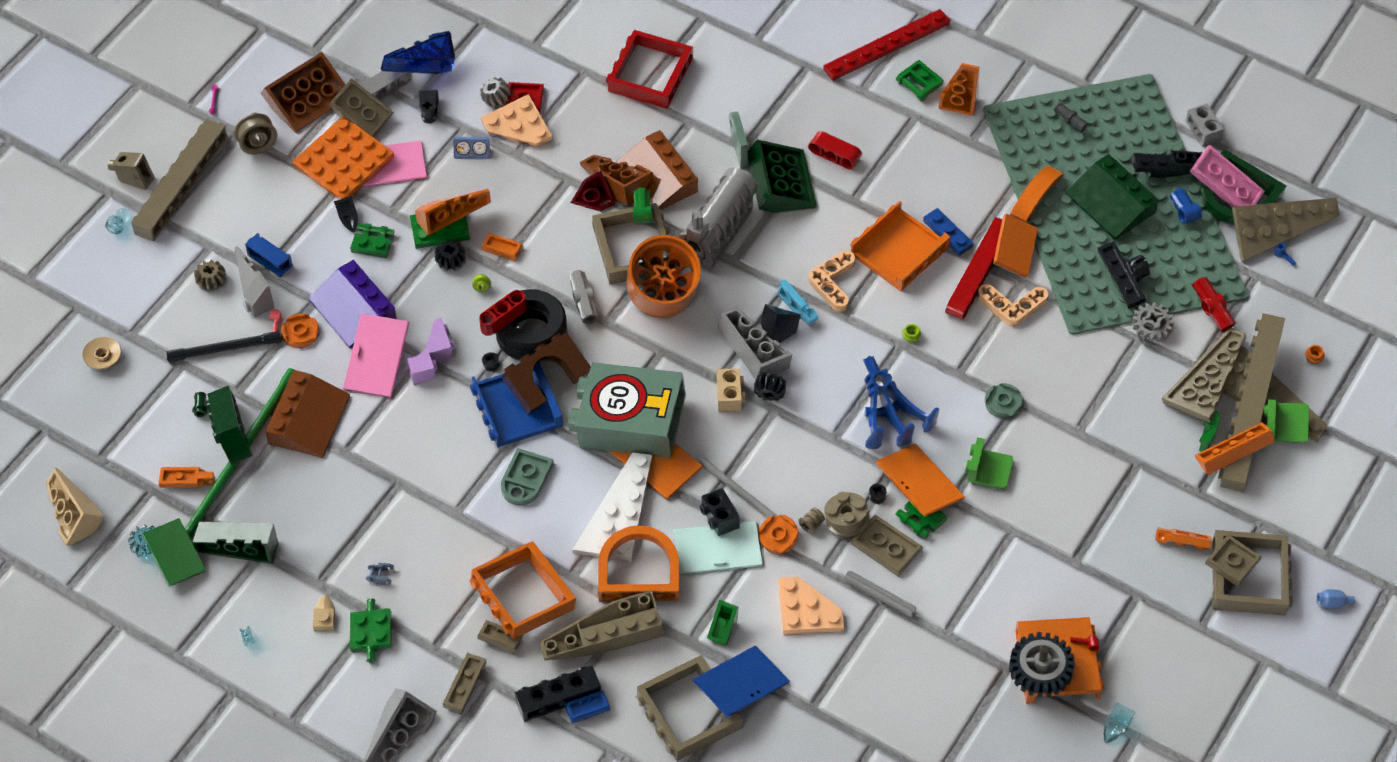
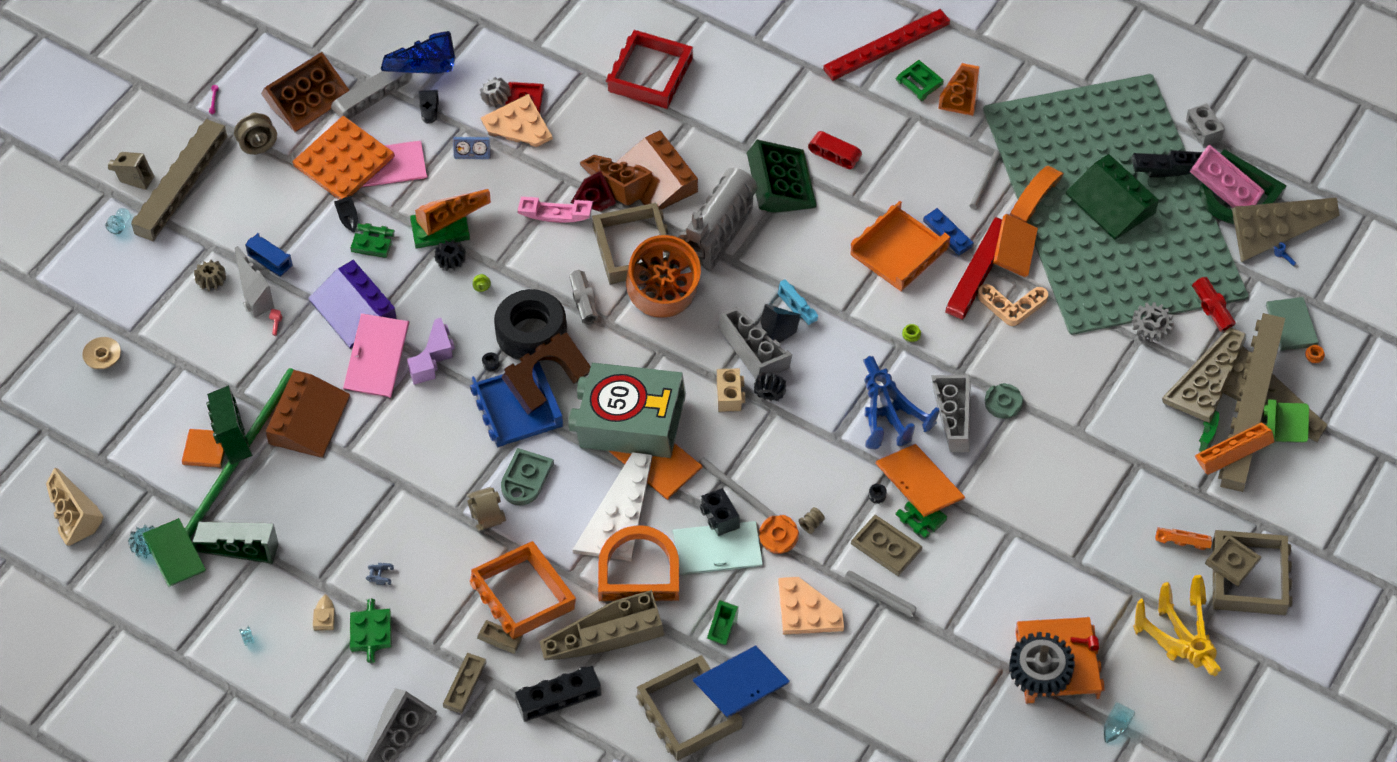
orange hinge [158,467,215,488] -> none
black piece [166,331,282,362] -> none
dark green pin [192,392,208,417] -> none
orange tile [281,313,319,348] -> none
dark tan tile [329,78,394,137] -> none
red beam [479,290,526,336] -> none
orange tile [481,233,523,261] -> none
blue plate [564,690,610,724] -> none
green piece [633,188,652,223] -> none
sand green tile [729,111,748,169] -> none
light nougat beam [809,251,855,312] -> none
dark tan wheel [824,492,870,537] -> none
bright green bracket [965,437,1013,490] -> none
dark grey pin [1054,102,1088,132] -> none
black plate [1097,241,1150,309] -> none
blue piece [1170,188,1202,224] -> none
medium blue plant [1316,589,1355,609] -> none
none -> orange tile [182,429,225,468]
none -> dark tan brick [467,487,506,531]
none -> bright pink slope [518,197,593,223]
none -> light grey wedge [931,375,971,452]
none -> light grey bar [969,151,1001,209]
none -> yellow piece [1133,575,1221,676]
none -> sand green tile [1266,297,1319,351]

